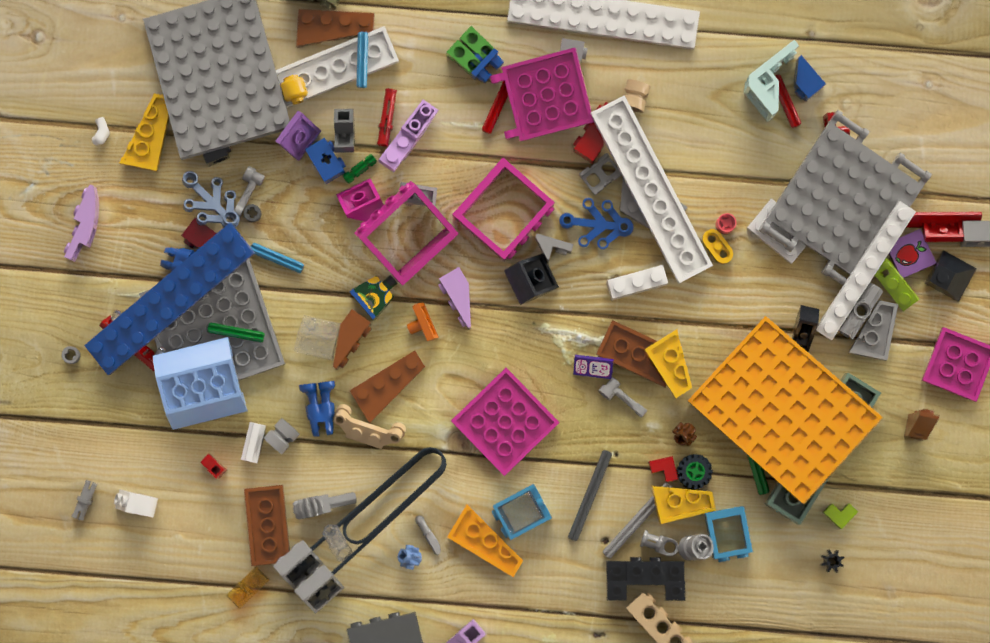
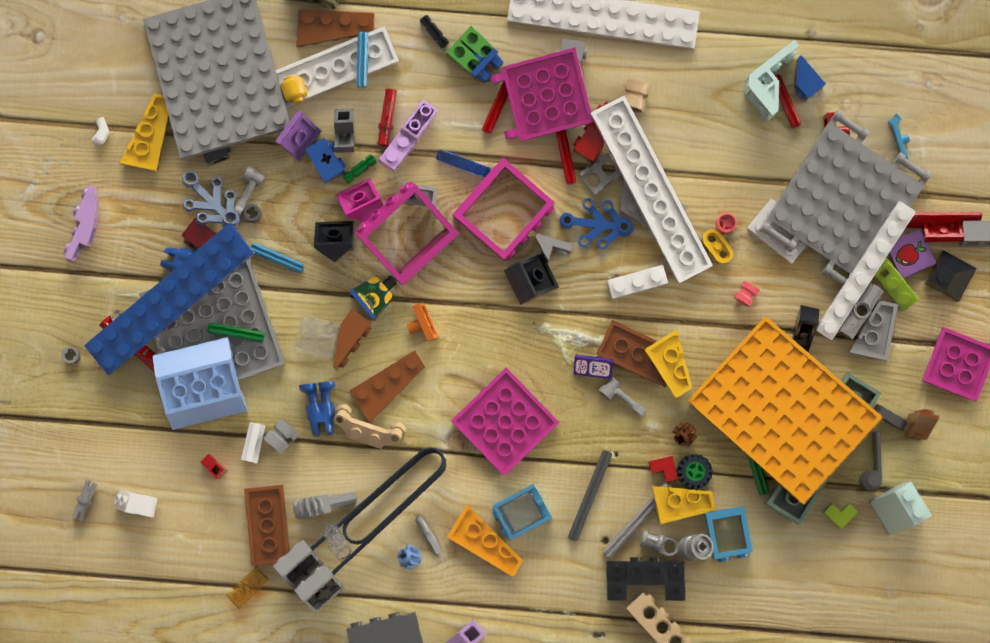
lavender slope [438,267,471,330] -> none
black gear [820,549,845,573] -> none
none -> black slope [314,221,354,263]
none -> black axle [420,15,449,49]
none -> clear blue axle [436,149,491,178]
none -> red axle [556,130,576,184]
none -> coral wheel [733,281,760,307]
none -> dark grey door [859,432,882,490]
none -> light aqua slope [870,482,932,535]
none -> dark grey beam [874,404,908,431]
none -> dark azure piece [887,114,910,159]

